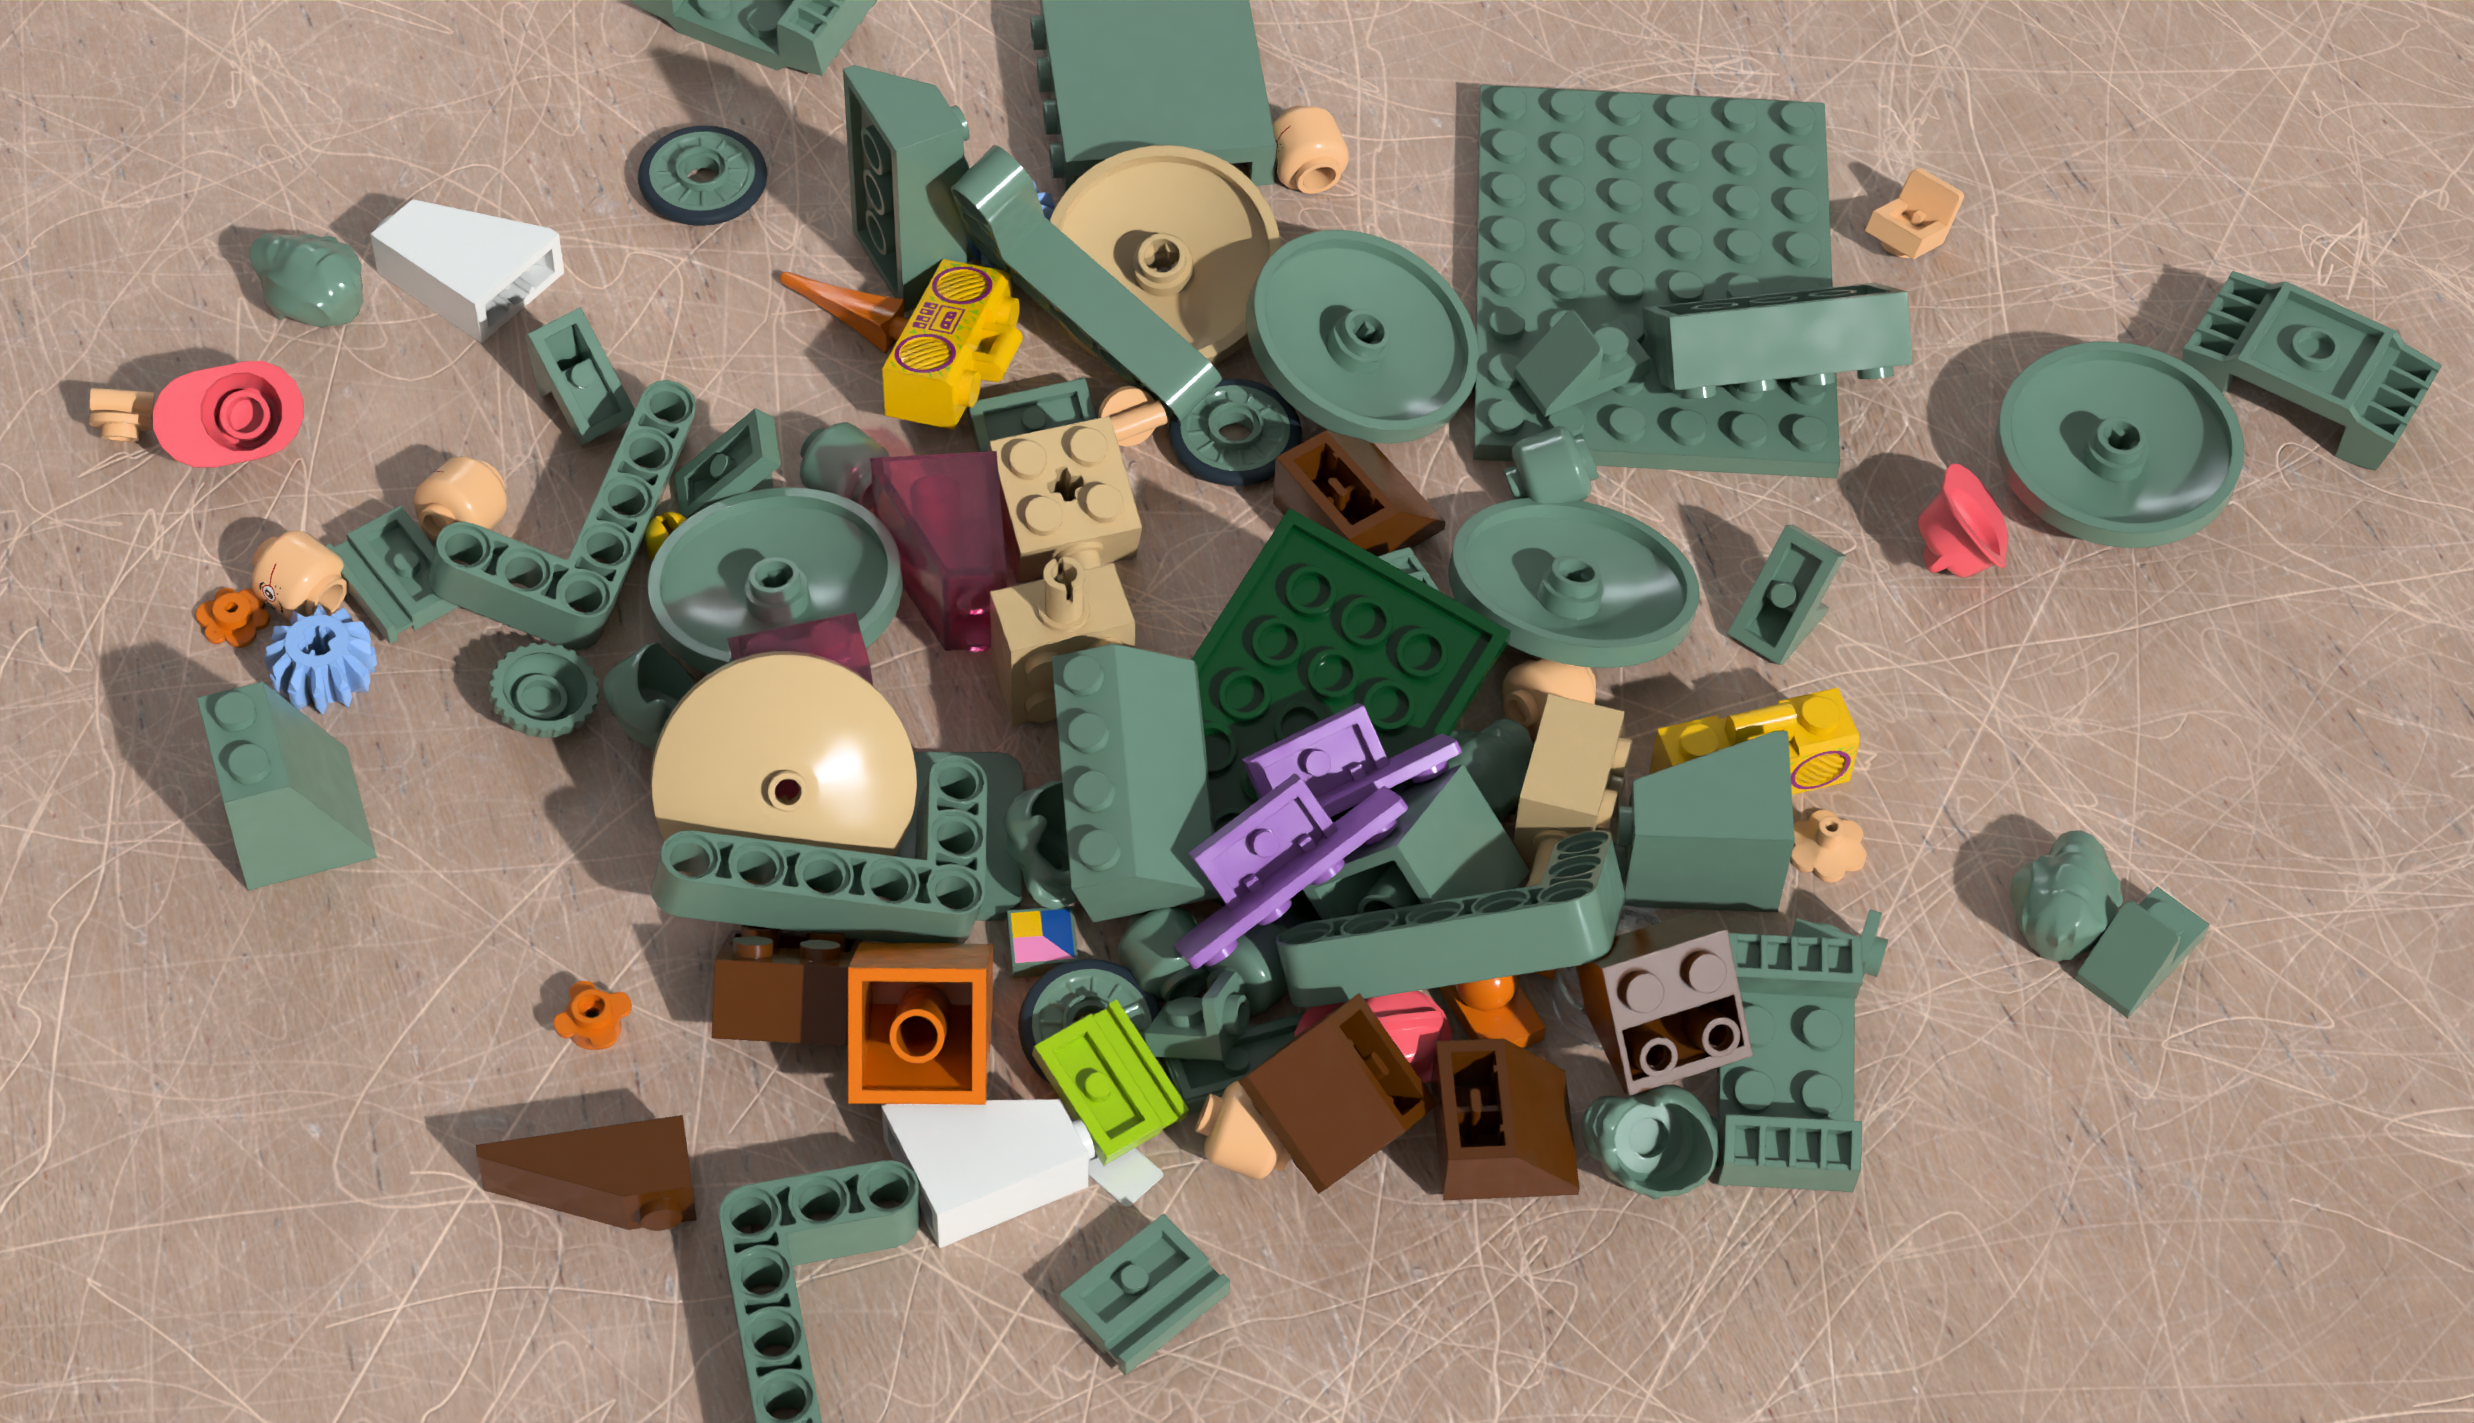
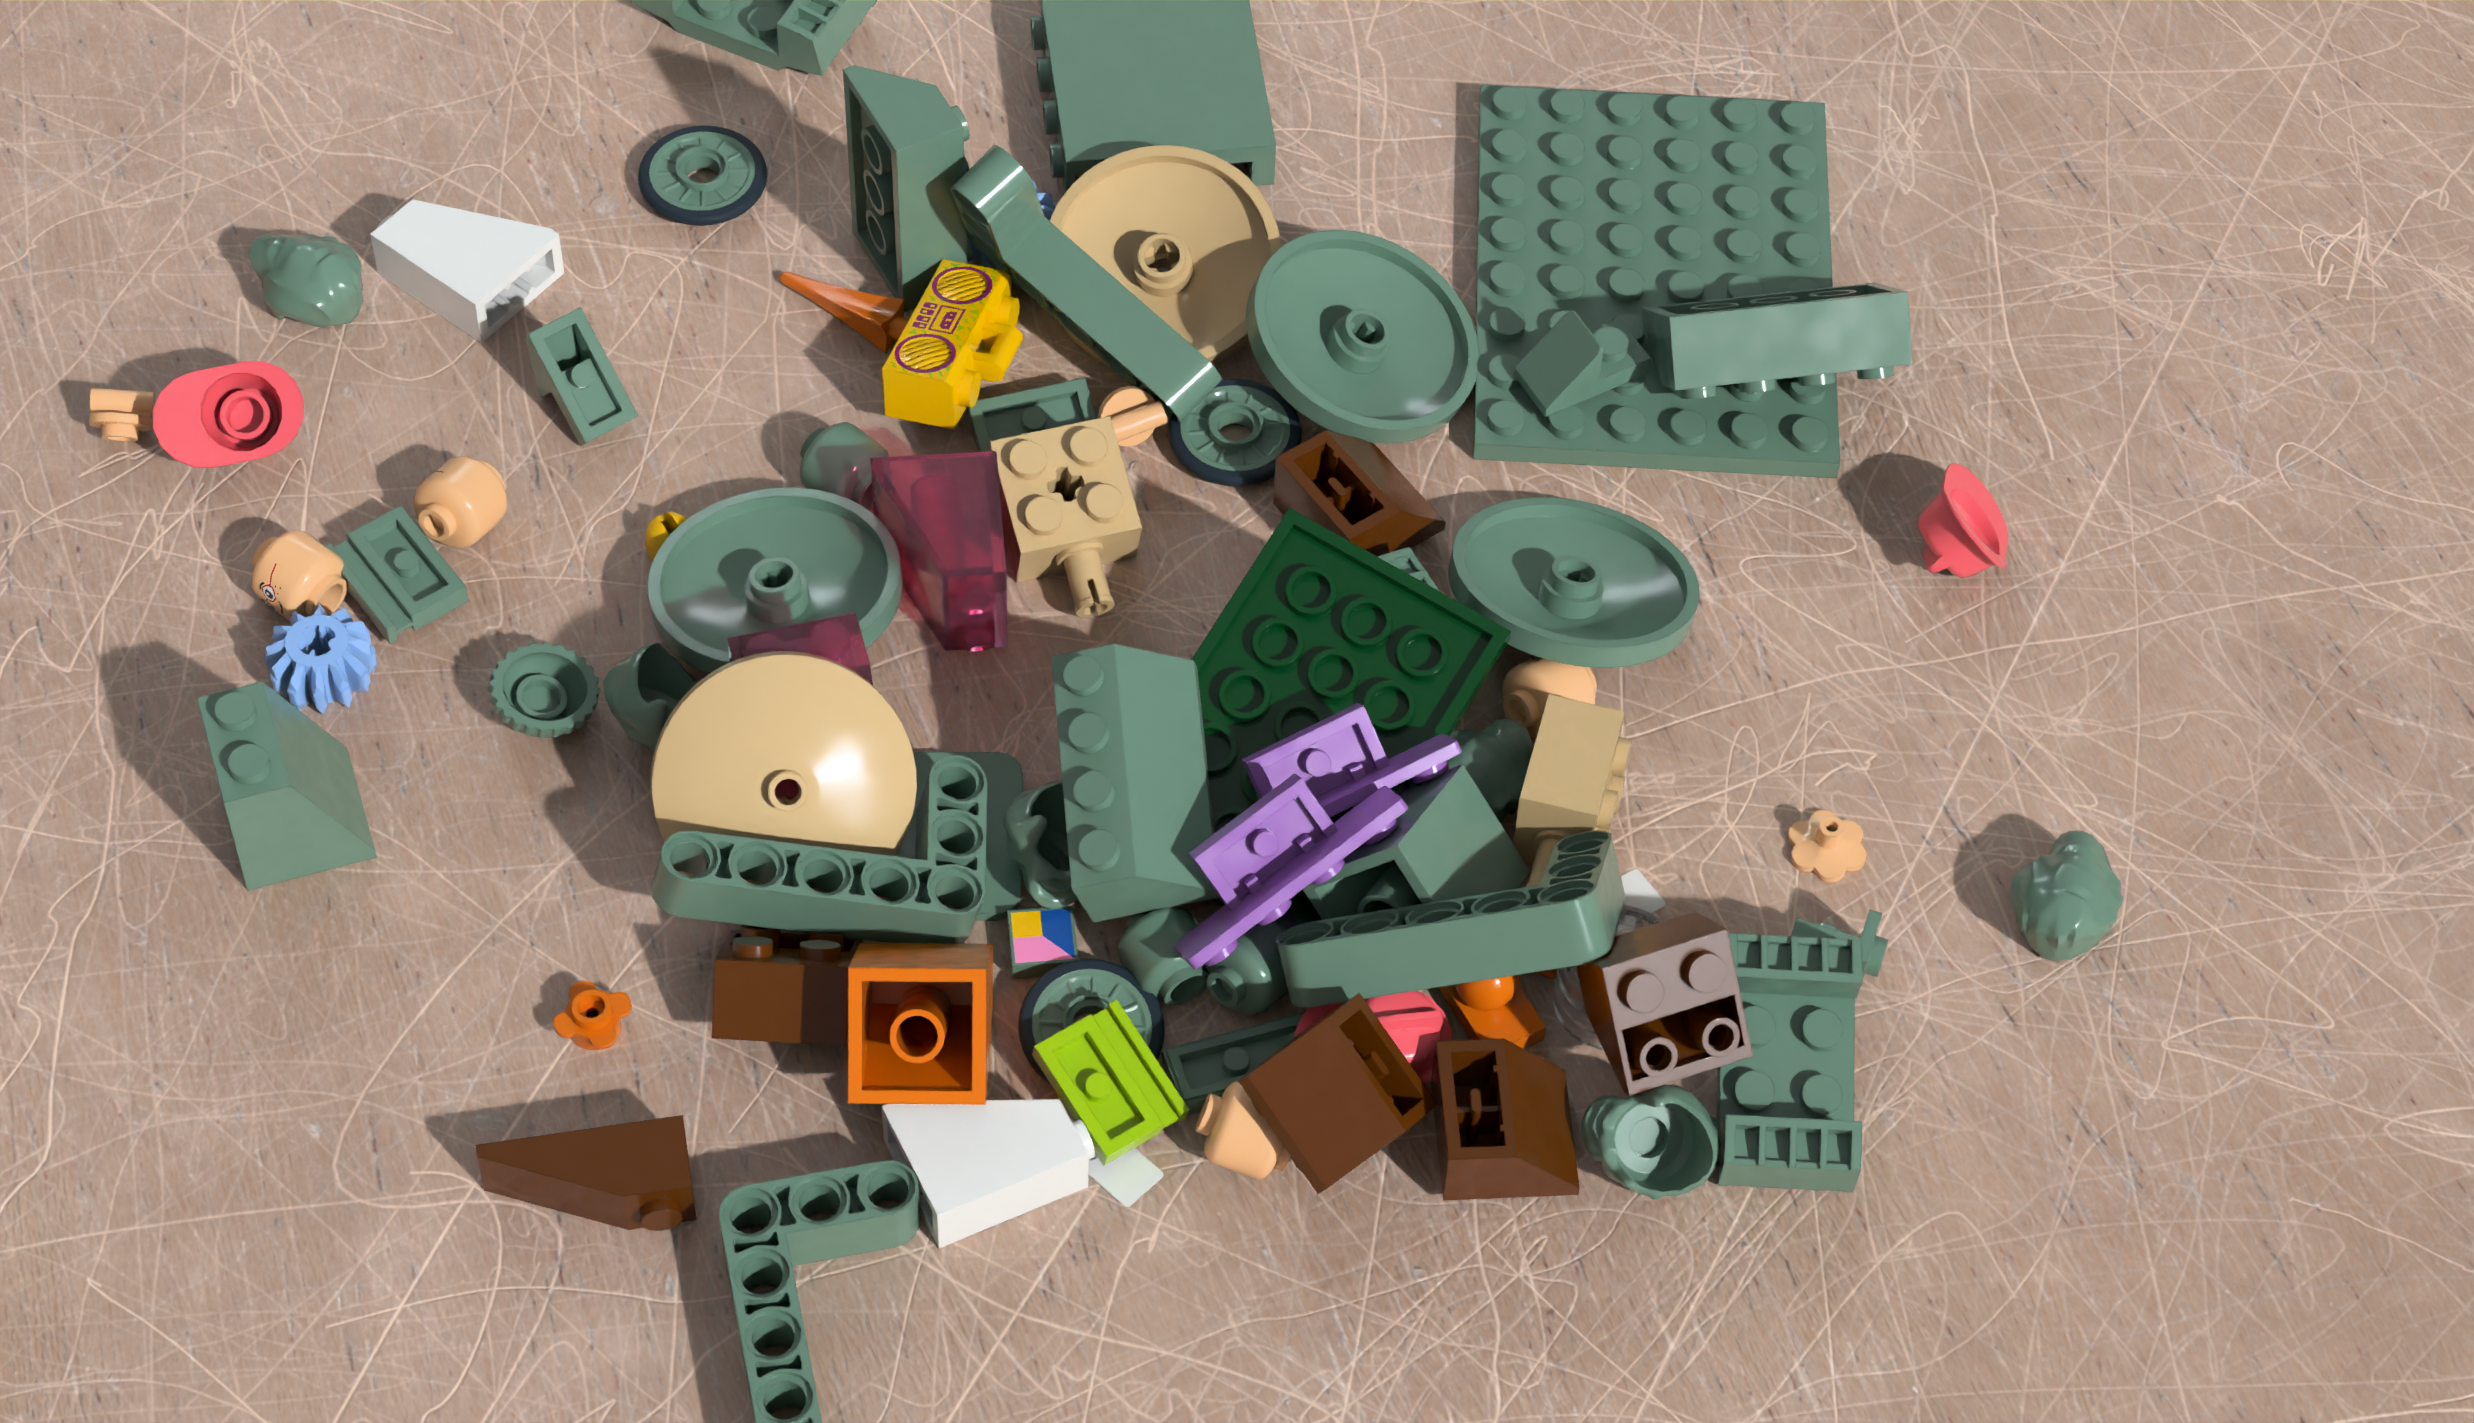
orange plant [196,588,270,648] -> none
sand green beam [428,380,696,650] -> none
sand green slope [675,408,781,519] -> none
tan brick [990,556,1136,726] -> none
sand green plate [1059,1213,1230,1376] -> none
sand green bracket [1144,971,1250,1061] -> none
light nougat head [1272,105,1349,194] -> none
sand green head [1503,426,1599,503] -> none
sand green slope [1613,731,1795,912] -> none
yellow piece [1649,687,1860,795] -> none
sand green slope [1727,525,1846,665] -> none
light nougat bracket [1865,168,1964,260] -> none
sand green dish [1995,341,2244,548] -> none
sand green slope [2075,886,2210,1019] -> none
sand green plate [2182,271,2442,471] -> none

